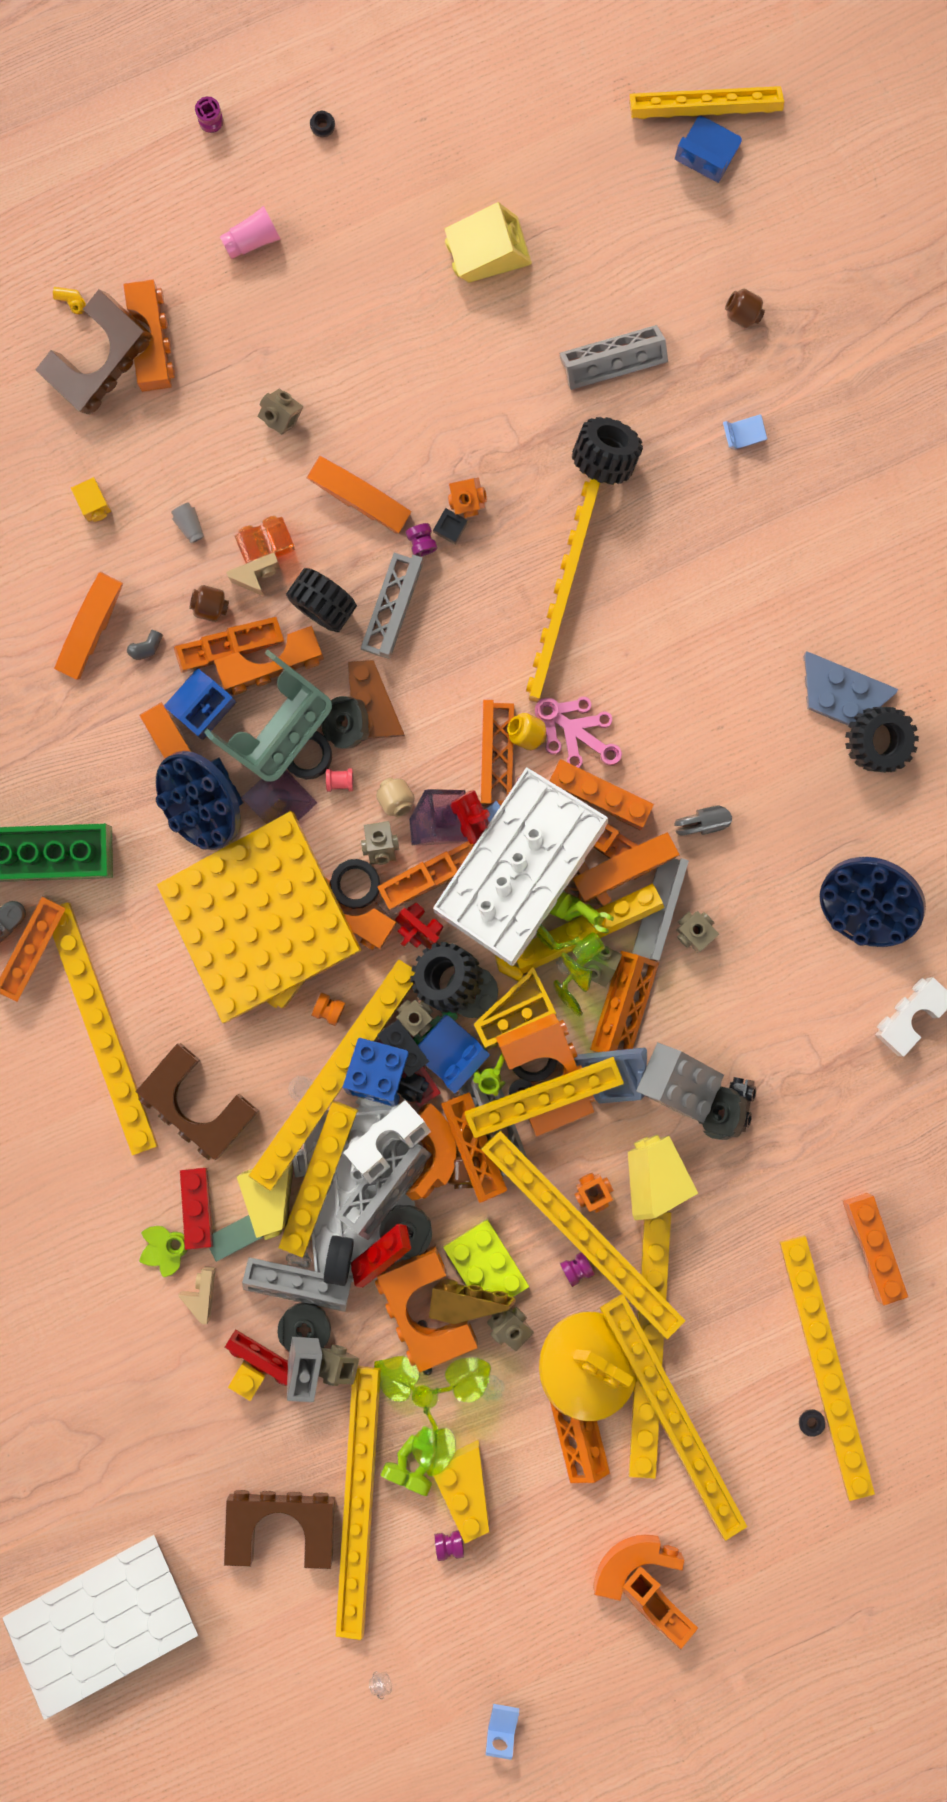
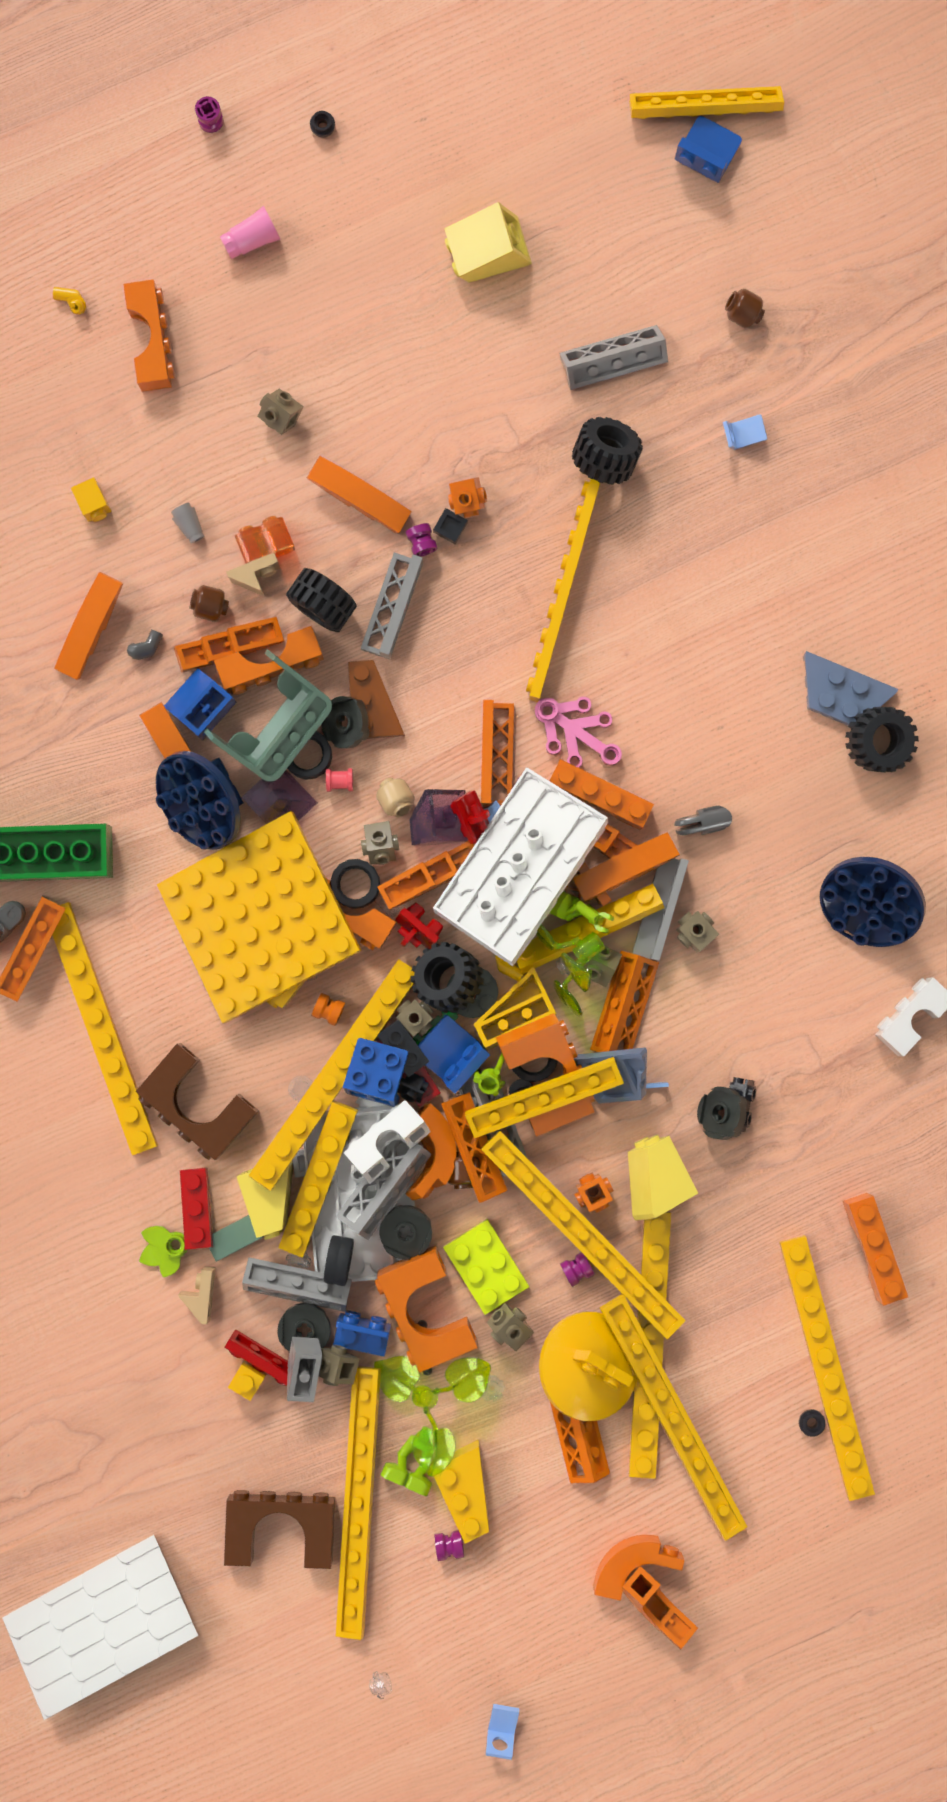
arch [36,289,153,415] -> none
red plate [351,1224,411,1288] -> none
pearl gold slope [429,1279,516,1324] -> none
yellow head [507,713,546,751] -> none
light grey brick [636,1042,724,1123] -> none
none -> blue bracket [333,1310,391,1357]

